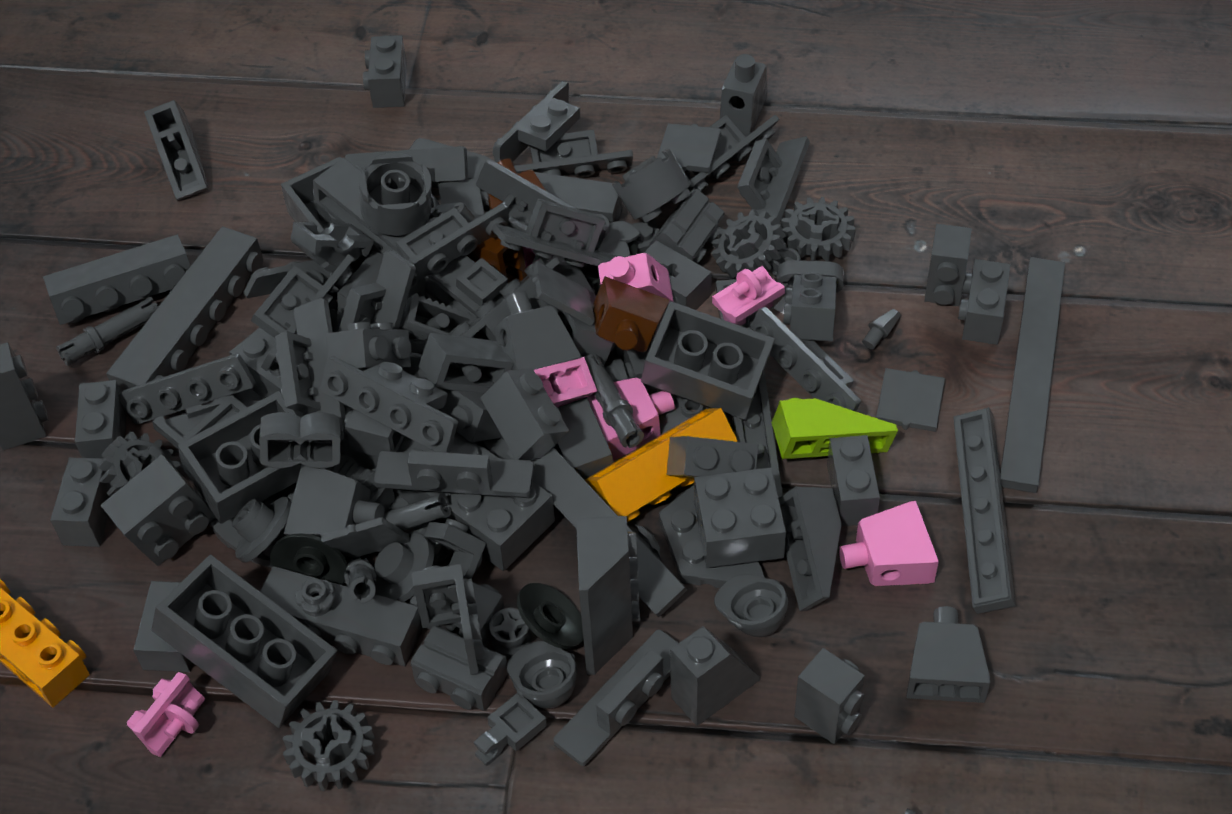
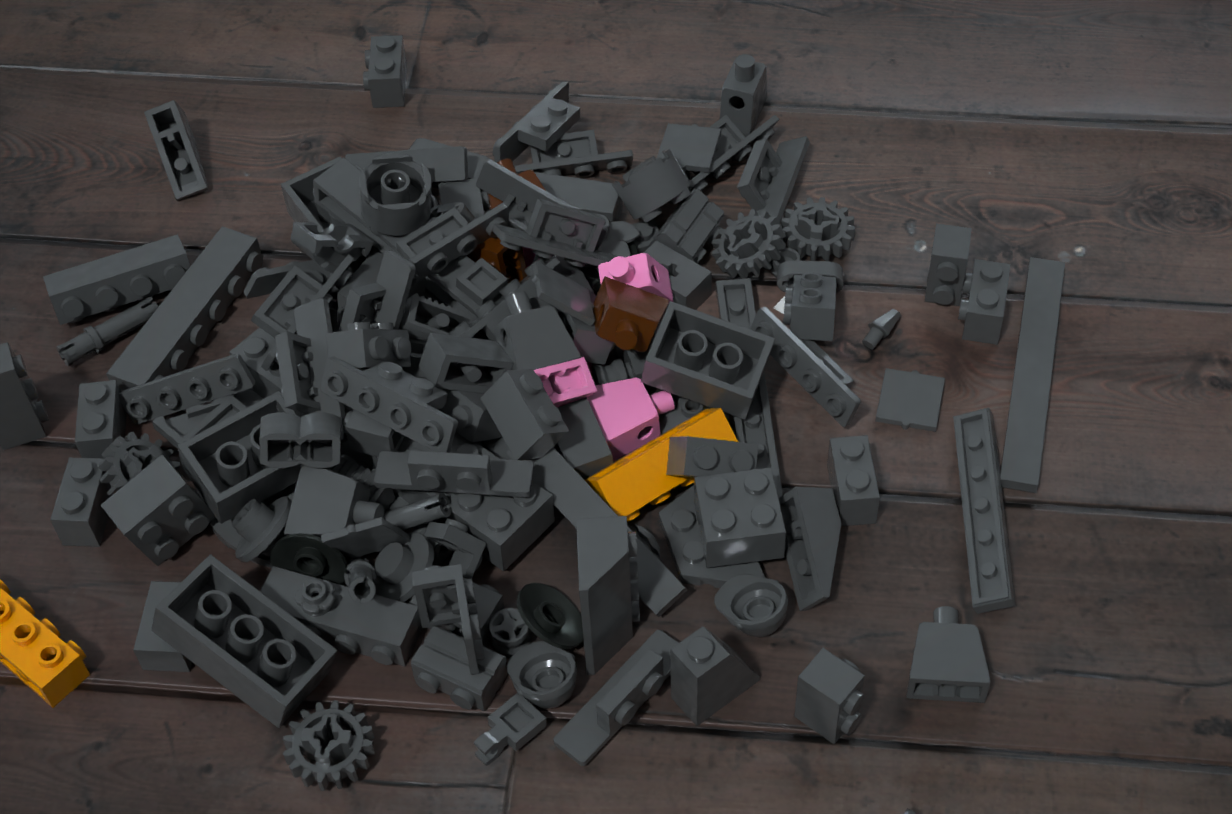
bright pink hips [127,672,205,757] -> none
dark grey pin [585,354,644,448] -> none
bright pink hips [712,266,785,326] -> none
lime slope [771,398,898,459] -> none
bright pink torso [839,501,939,586] -> none

